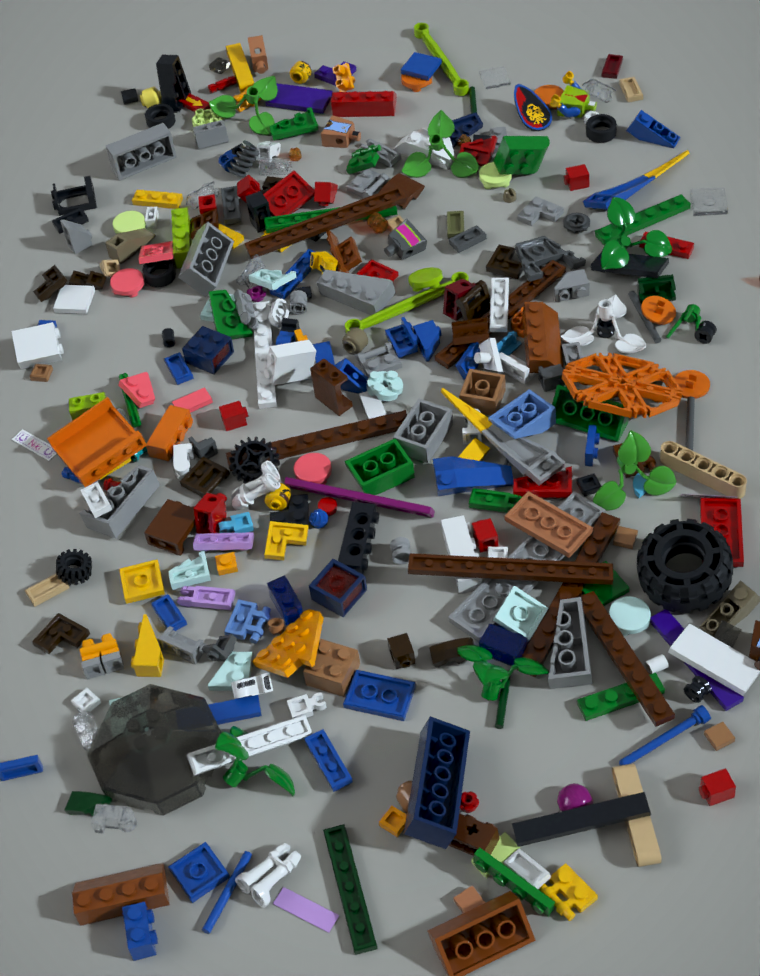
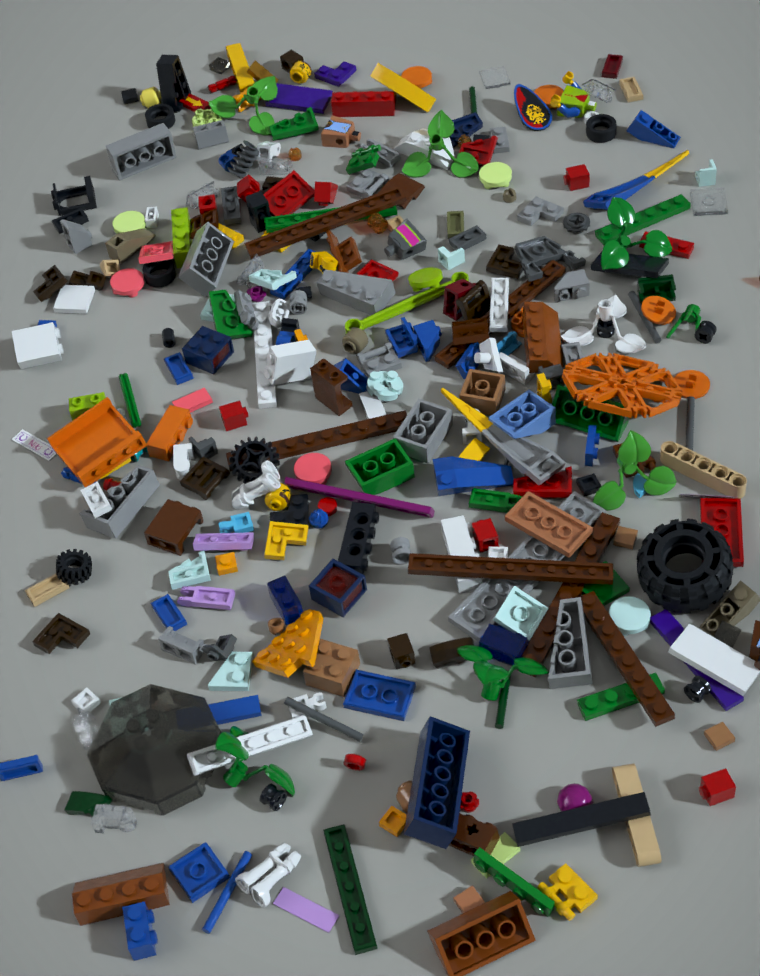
medium nougat tile [30,364,53,382] -> none
hips [80,633,125,679] -> none
coral wing [118,372,155,408] -> none
yellow plate [119,559,165,604] -> none
yellow slope [131,614,164,677] -> none
yellow plate [132,190,183,209] -> none
red torso [193,493,227,534] -> none
medium blue plate [224,599,271,644] -> none
white leg [231,673,273,699] -> none
nougat torso [248,35,268,74] -> none
blue plate [304,729,353,792] -> none
blue tile [312,341,335,365] -> none
light orange hips [332,63,355,92] -> none
blue tile [401,52,442,81] -> none
lime piece [414,22,469,96] -> none
green brick [494,136,550,174] -> none
white tile [503,848,551,889] -> none
blue piece [619,705,711,766] -> none
white hinge [644,654,669,674] -> none
none -> pearl gold tile [247,60,279,83]
none -> black wheel [259,783,287,811]
none -> dark brown brick [280,50,304,73]
none -> dark grey bar [284,697,364,742]
none -> red tile [343,754,366,771]
none -> yellow slope [370,63,436,112]
none -> light aqua panel [438,246,465,271]
none -> yellow plate [537,373,552,403]
none -> light aqua panel [695,159,717,187]

